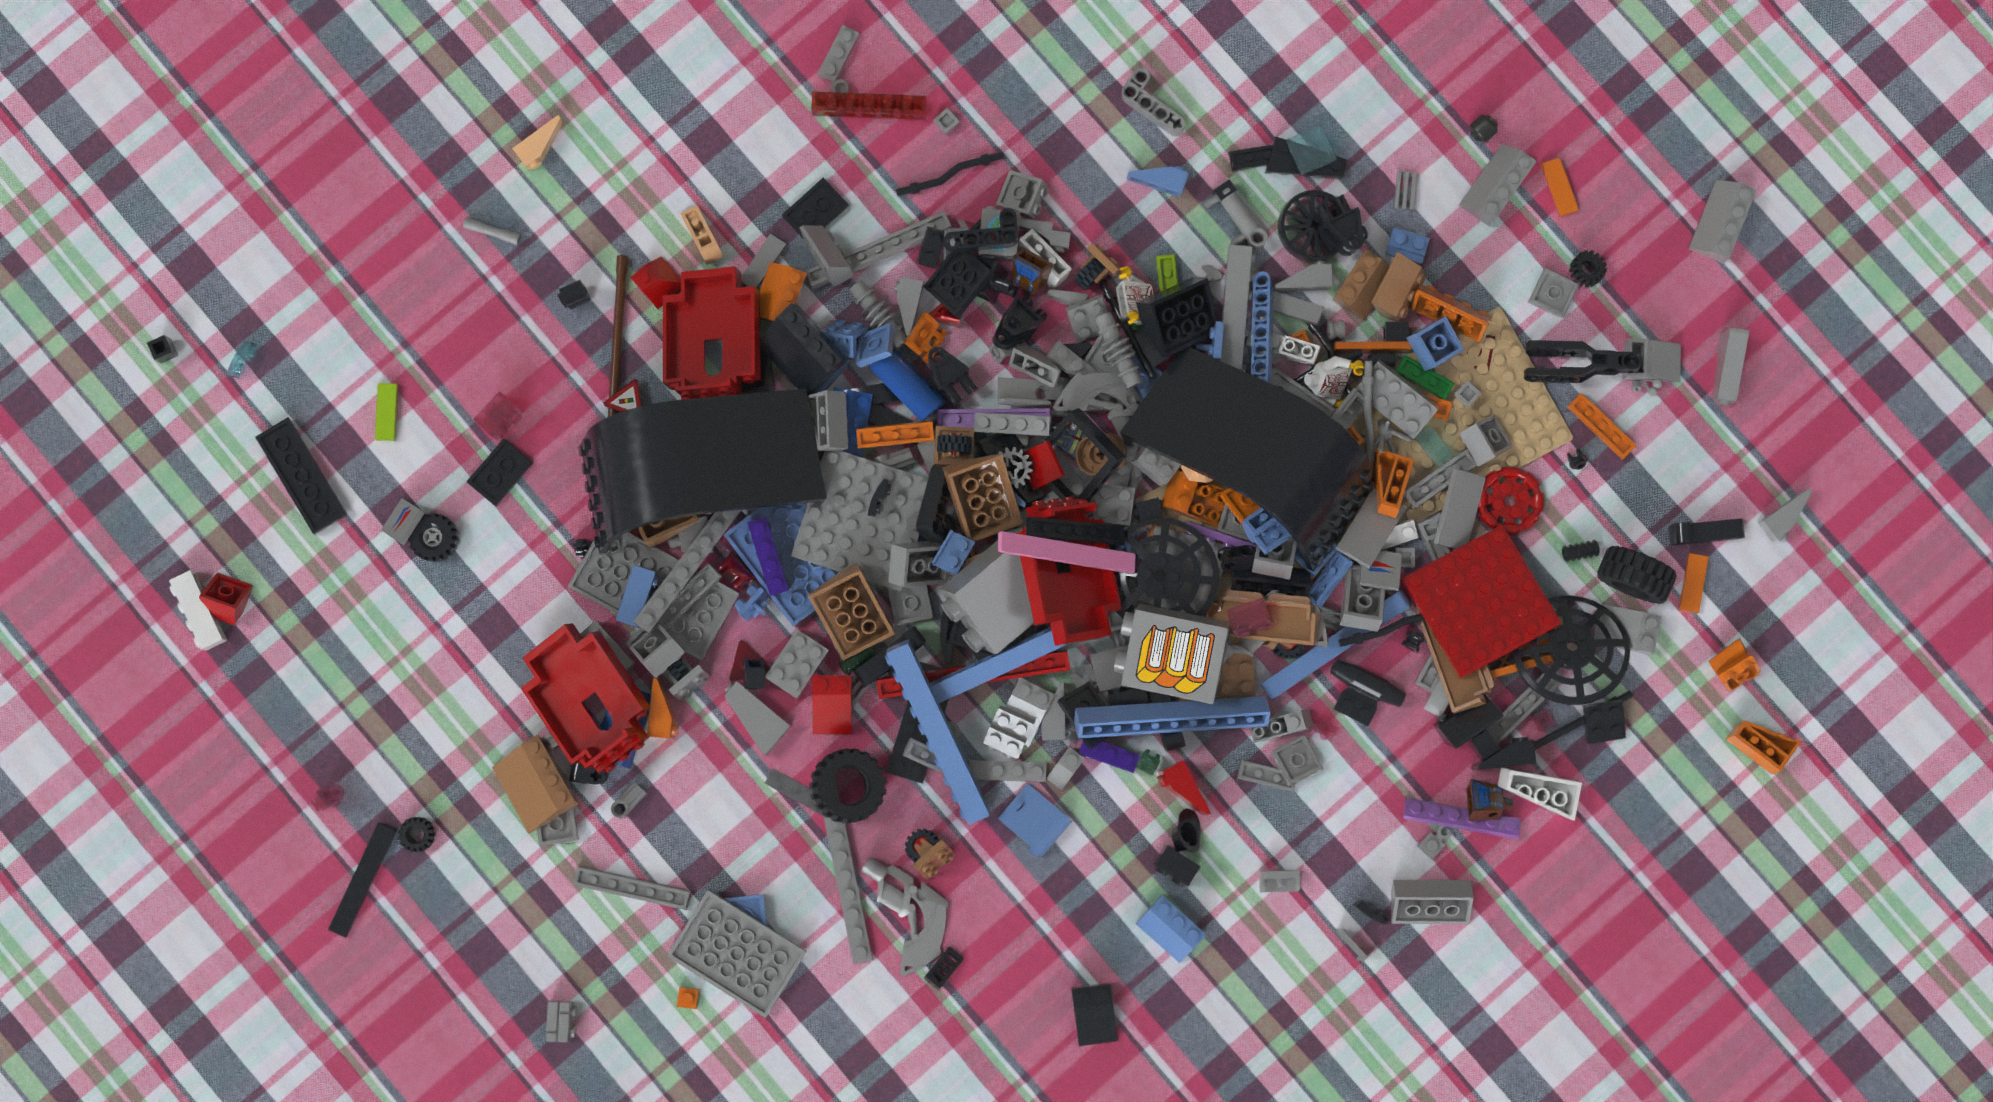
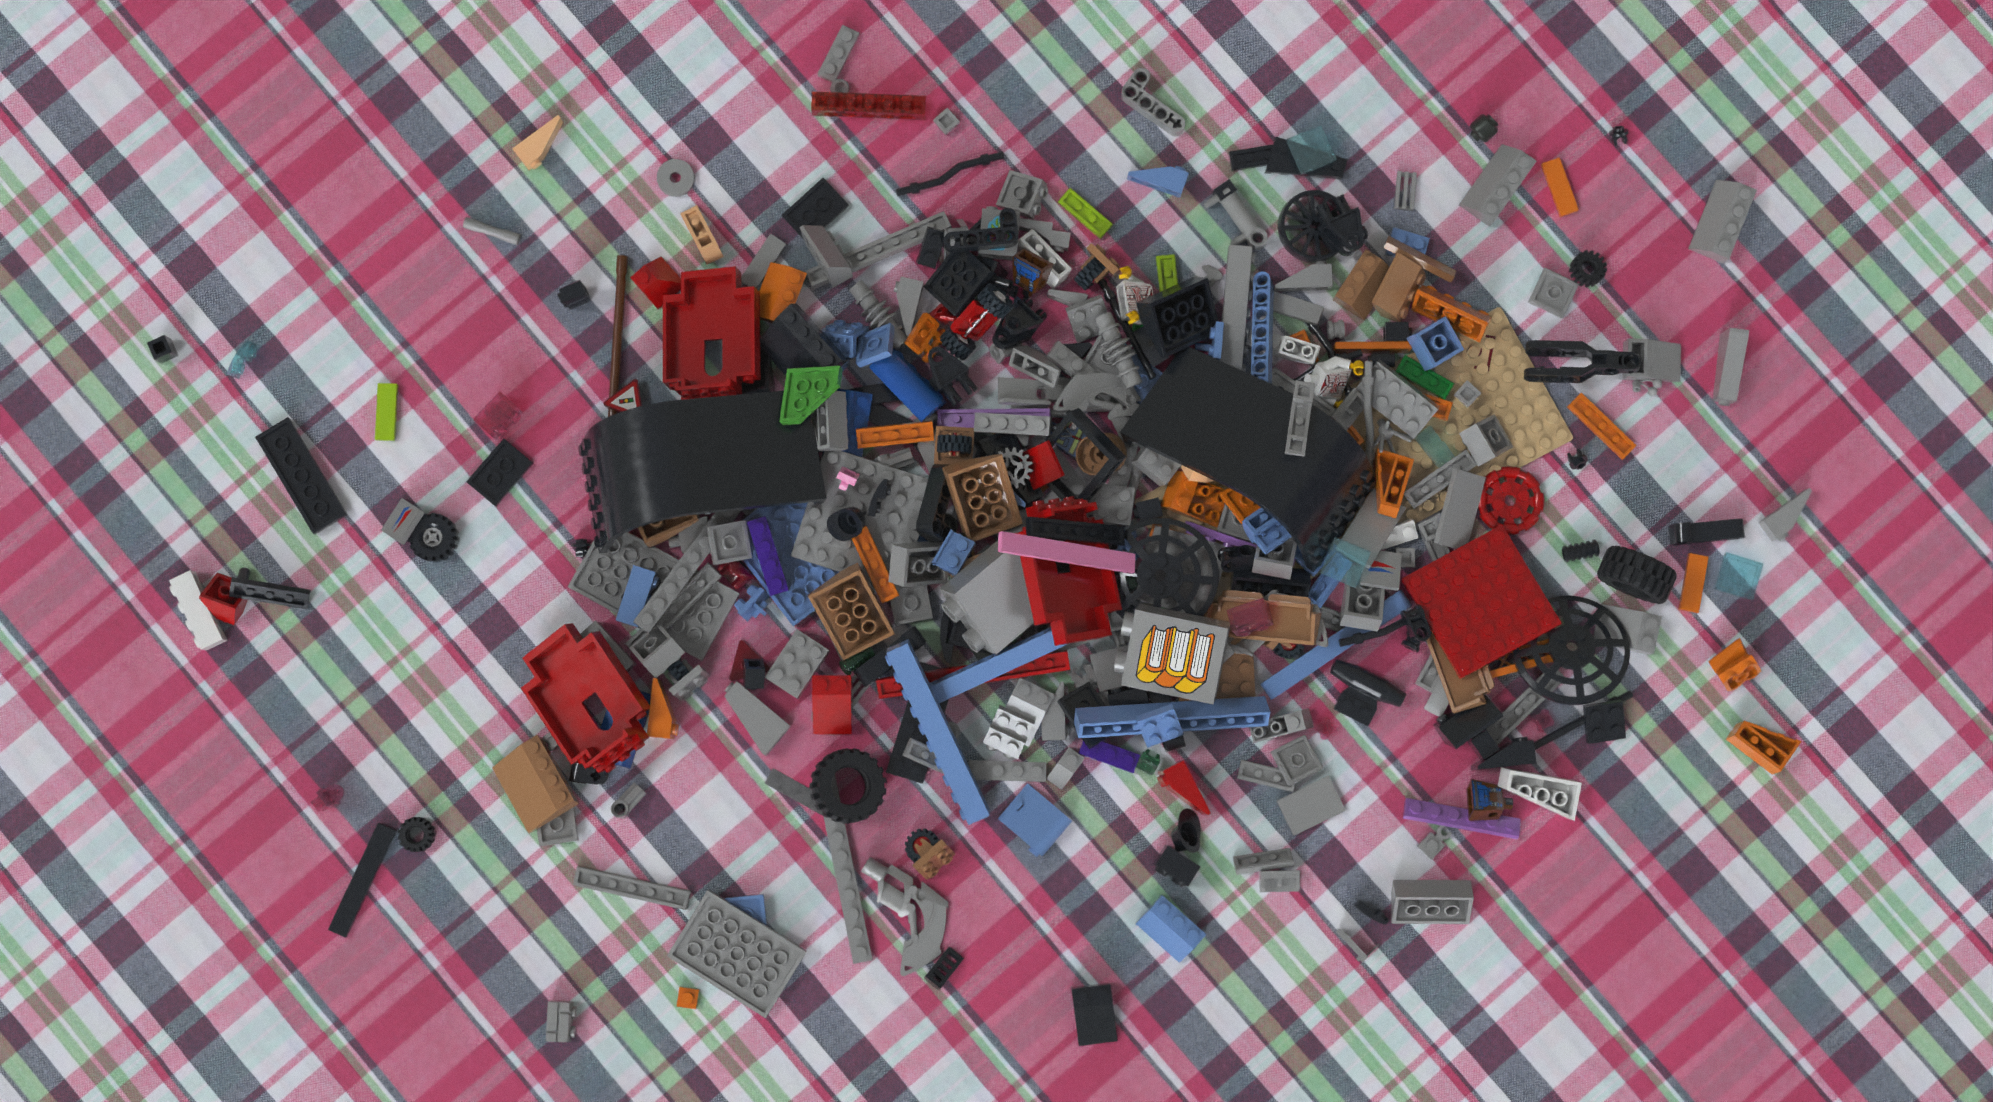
none -> black piece [229,568,311,609]
none -> light grey tile [657,159,695,197]
none -> light grey plate [707,520,752,565]
none -> bright green plate [779,366,843,425]
none -> black piece [827,507,866,541]
none -> bright pink tile [837,466,860,491]
none -> orange tile [852,525,899,603]
none -> plate [940,283,1014,360]
none -> lime tile [1058,188,1113,239]
none -> medium blue plate [1135,704,1184,748]
none -> light grey tile [1233,848,1294,875]
none -> light grey tile [1276,776,1346,836]
none -> light grey slope [1285,380,1315,457]
none -> clear light blue tile [1320,537,1371,588]
none -> medium nougat tile [1384,236,1456,282]
none -> black piece [1400,604,1431,644]
none -> black plate [1609,126,1628,146]
none -> clear light blue tile [1715,552,1764,600]

